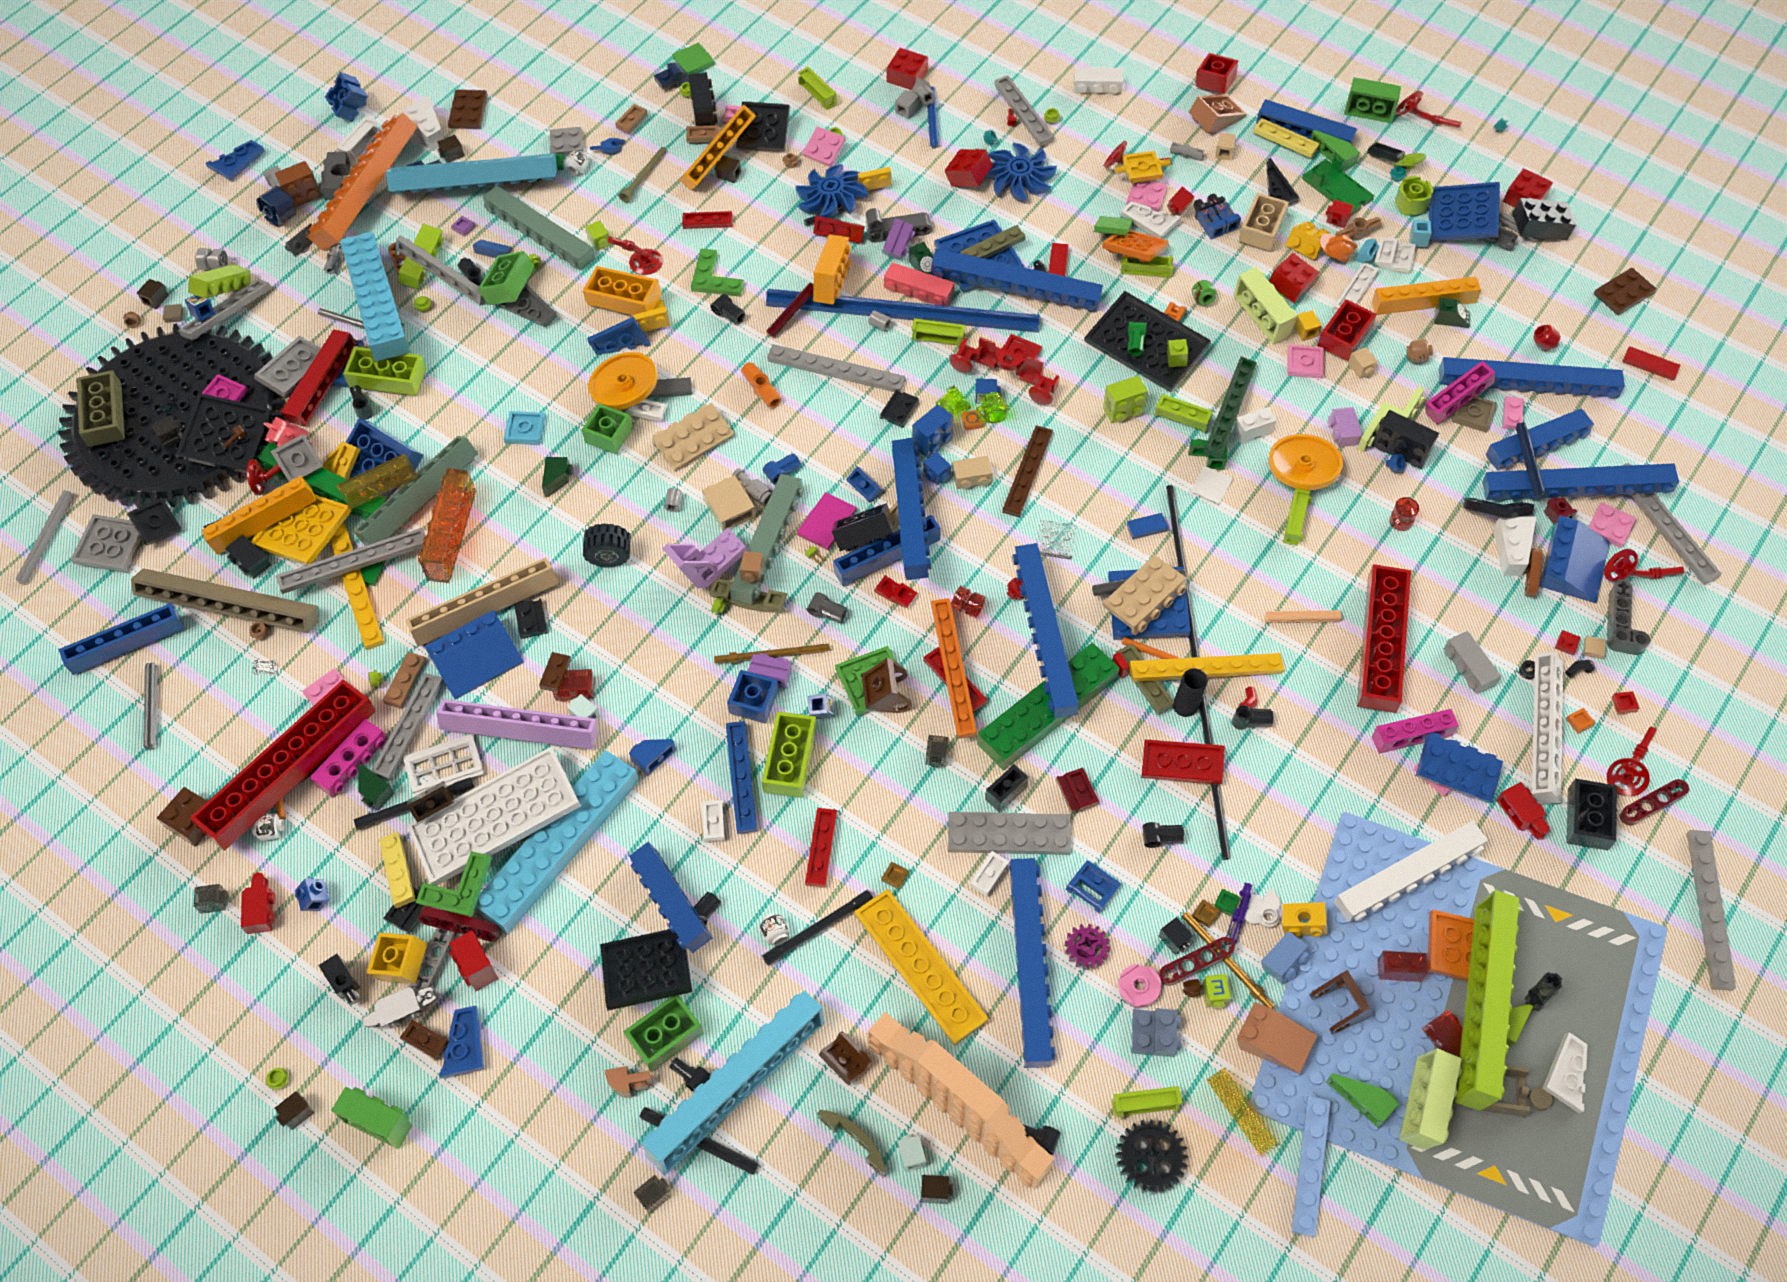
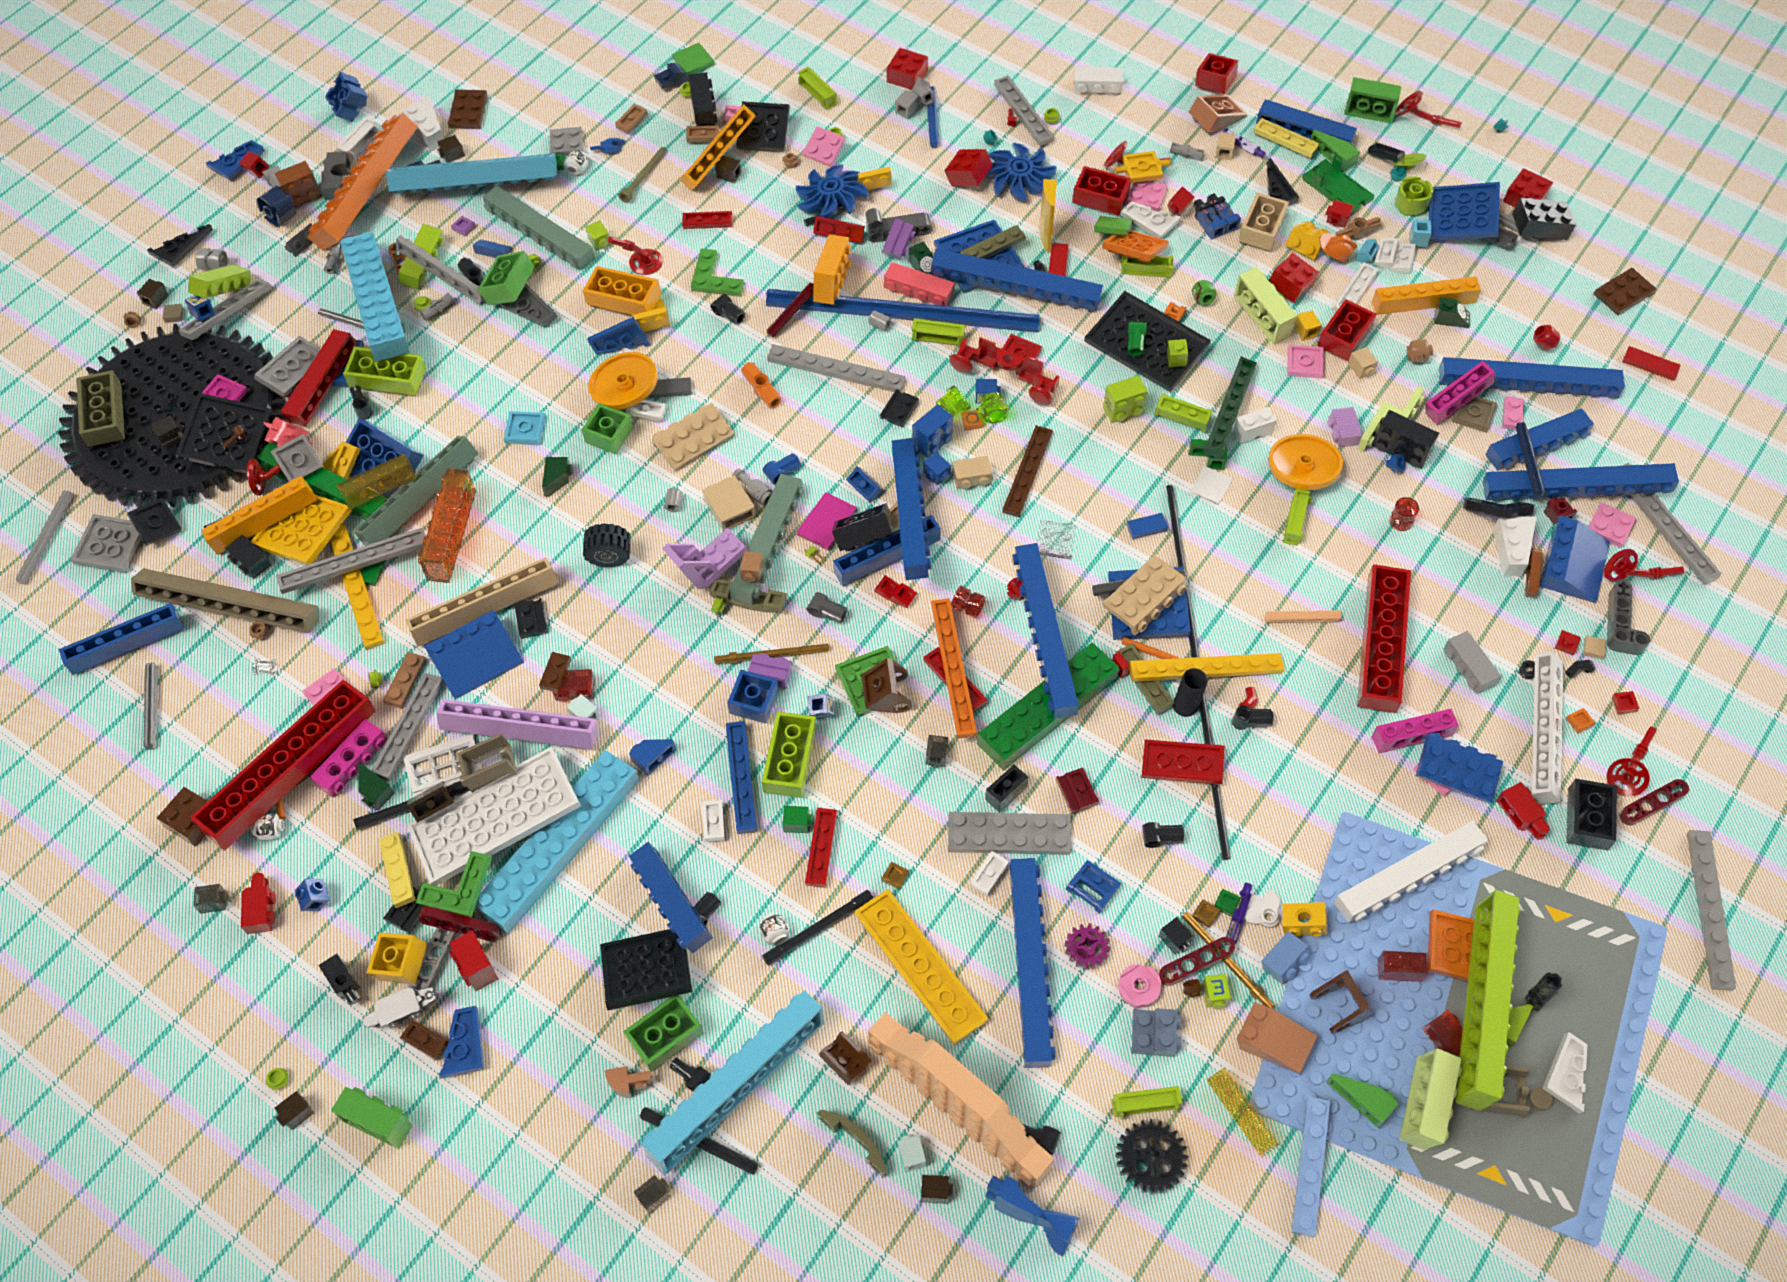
none -> black wing [147,224,213,267]
none -> red brick [238,151,270,178]
none -> light grey pin [420,293,454,321]
none -> dark tan window [457,733,517,793]
none -> green brick [782,806,813,833]
none -> blue hips [985,1175,1079,1257]
none -> yellow slope [1039,179,1057,253]
none -> red brick [1072,166,1131,215]
none -> piece [1222,128,1266,158]

